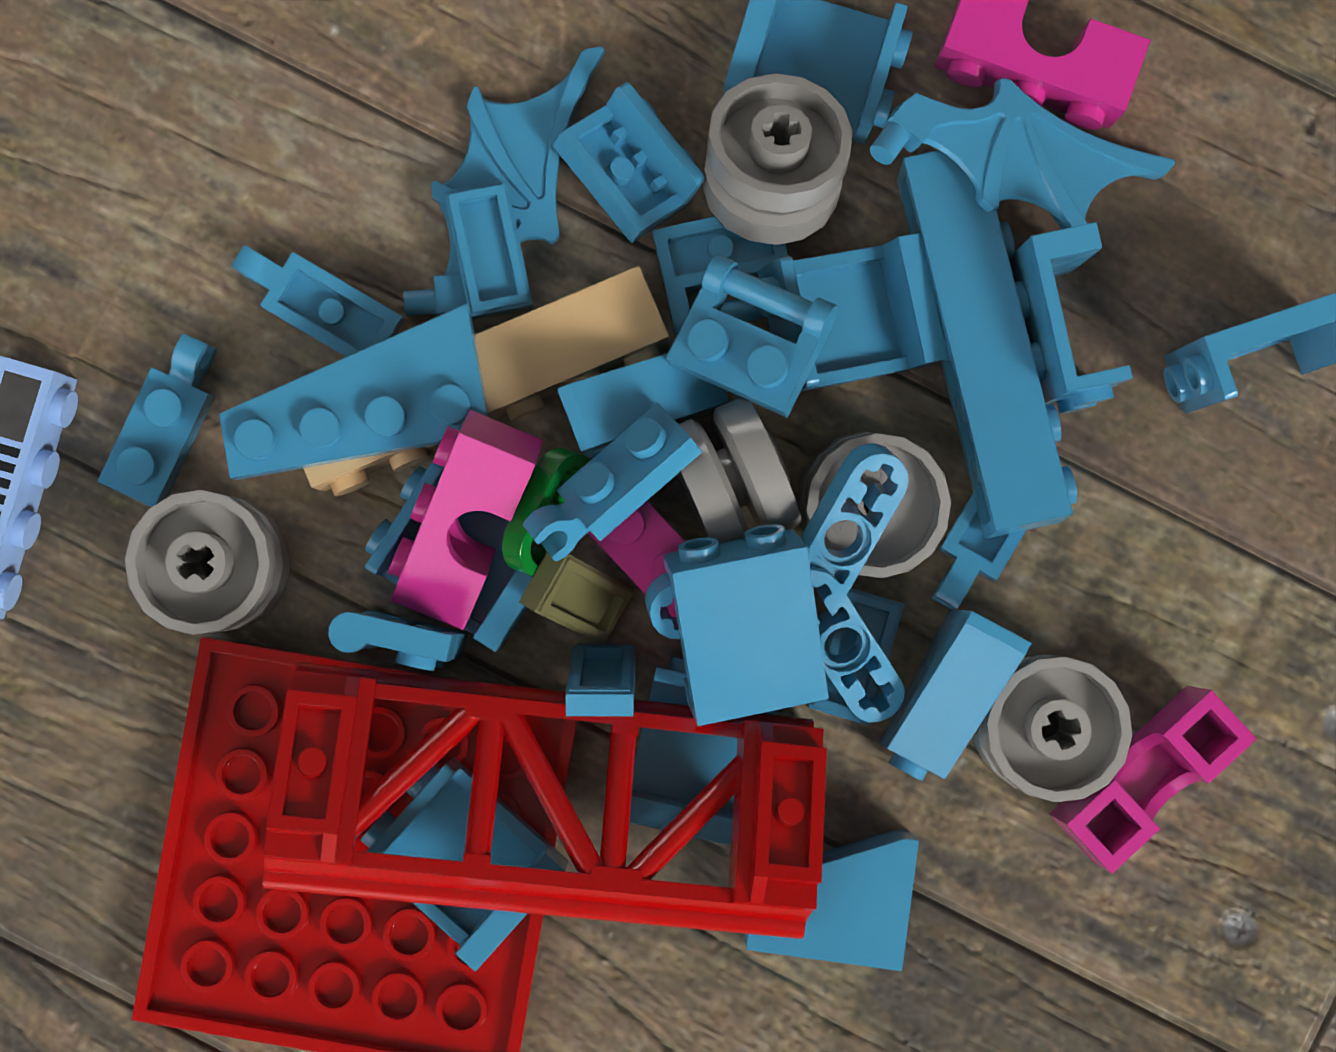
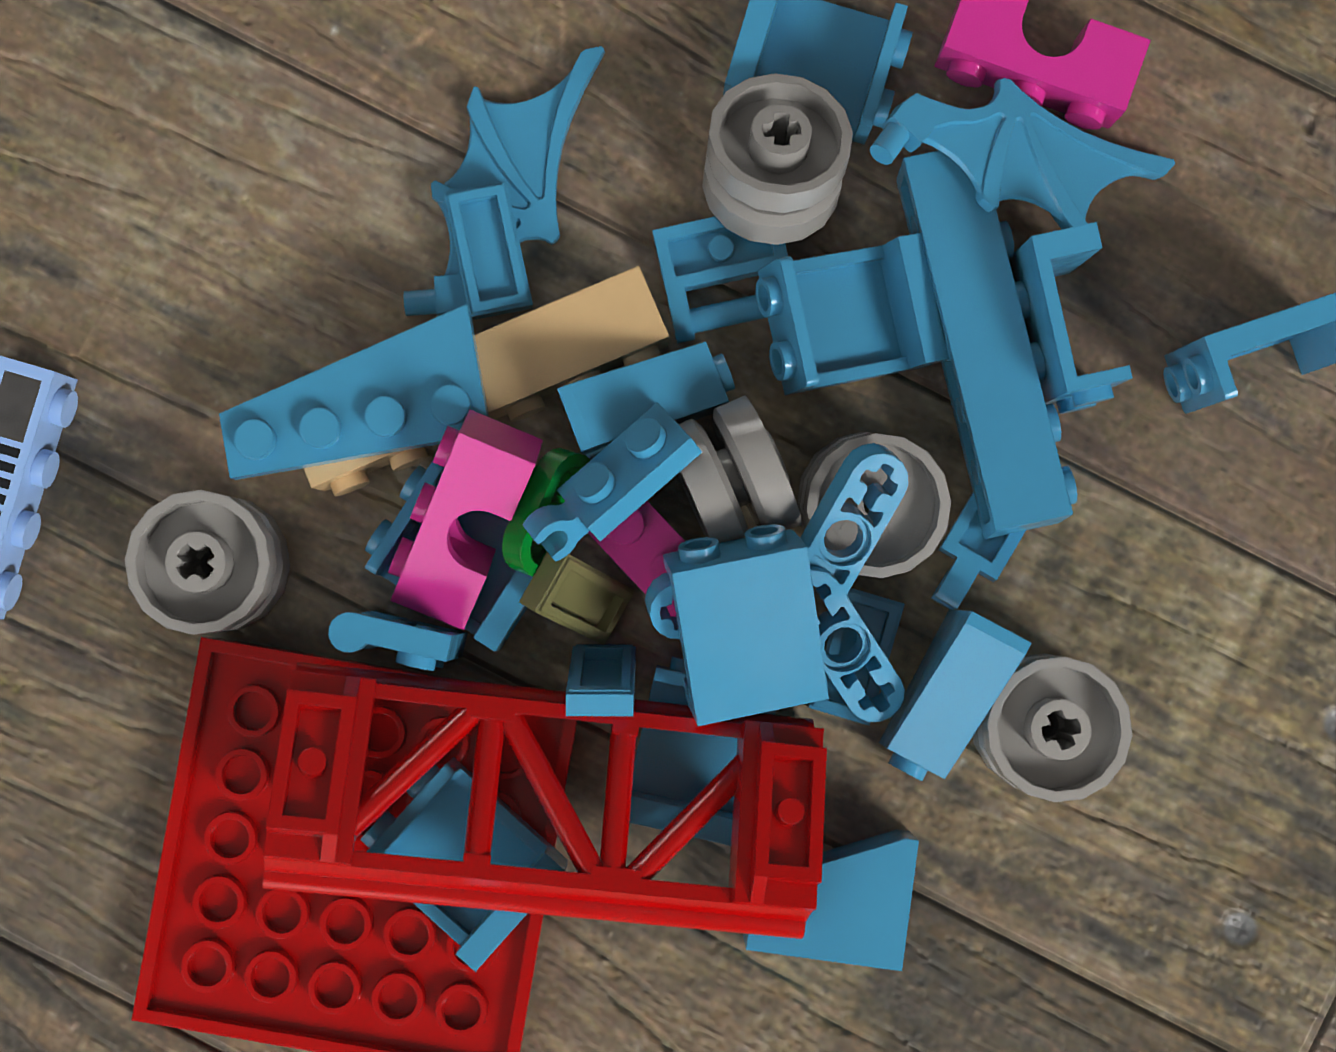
dark azure plate [97,333,217,507] -> none
dark azure plate [231,245,405,357] -> none
dark azure bracket [553,82,705,244] -> none
dark azure plate [666,254,838,418] -> none
dark pink arch [1049,686,1257,874] -> none

